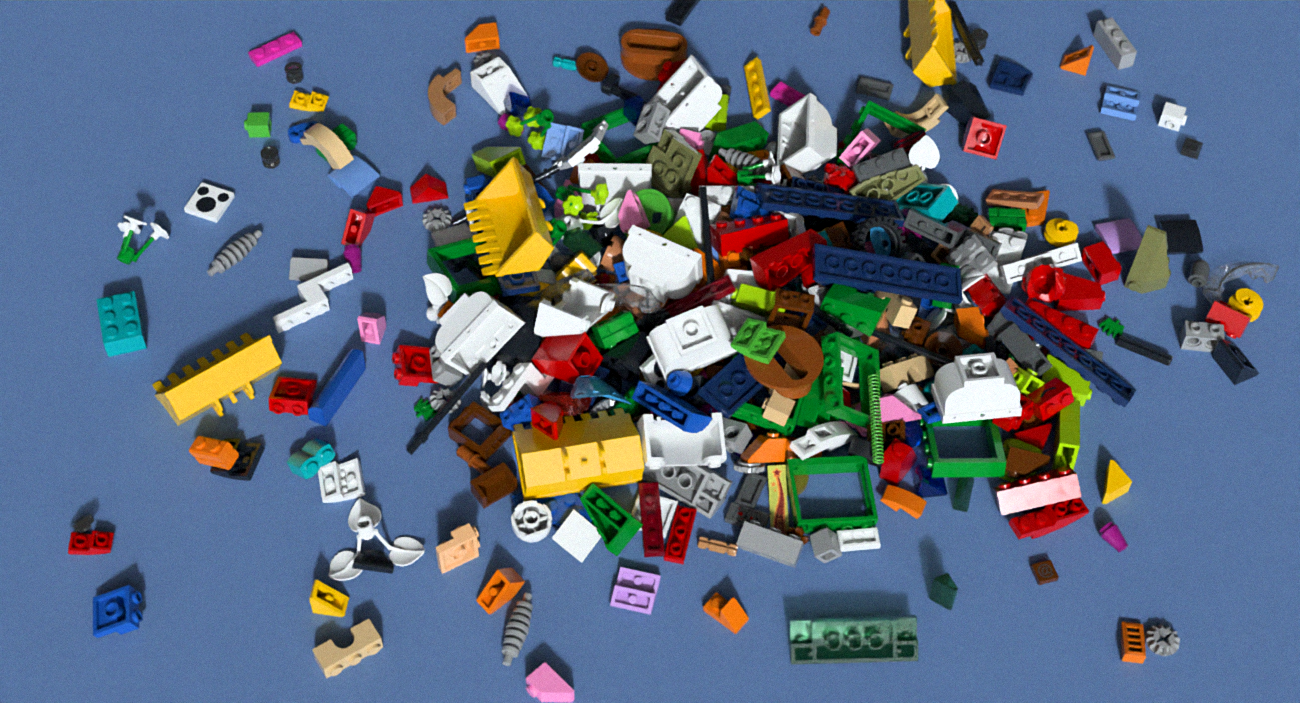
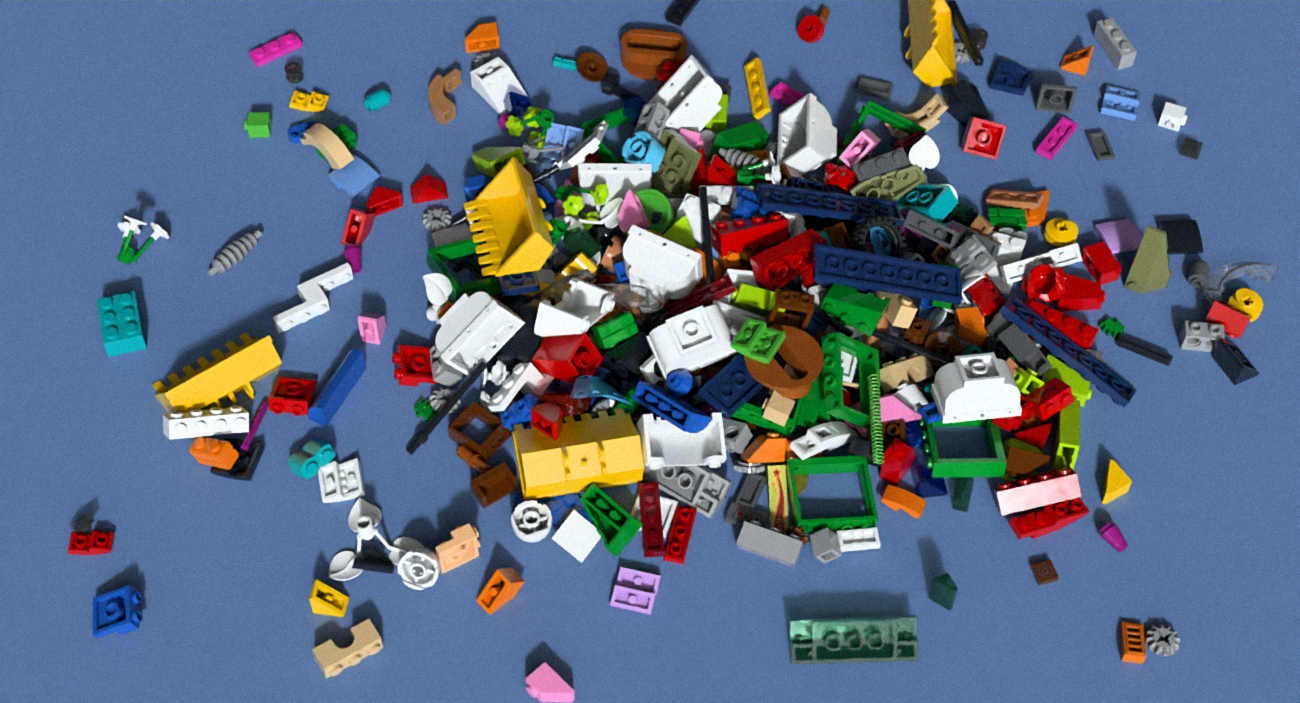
white tile [184,183,235,223] -> none
clear smoke wheel [260,146,280,169] -> none
light grey slope [289,257,329,281] -> none
light grey piece [502,593,533,666] -> none
medium nougat axle [698,536,738,556] -> none
orange slope [703,592,749,634] -> none
none -> white brick [163,406,249,440]
none -> magenta bar [241,402,269,450]
none -> teal brick [363,88,391,112]
none -> white cylinder [398,547,441,590]
none -> light grey plant [521,137,565,166]
none -> medium azure brick [622,131,665,173]
none -> red piece [798,15,824,43]
none -> dark grey slope [1036,83,1077,113]
none -> dark pink plate [1036,117,1078,161]

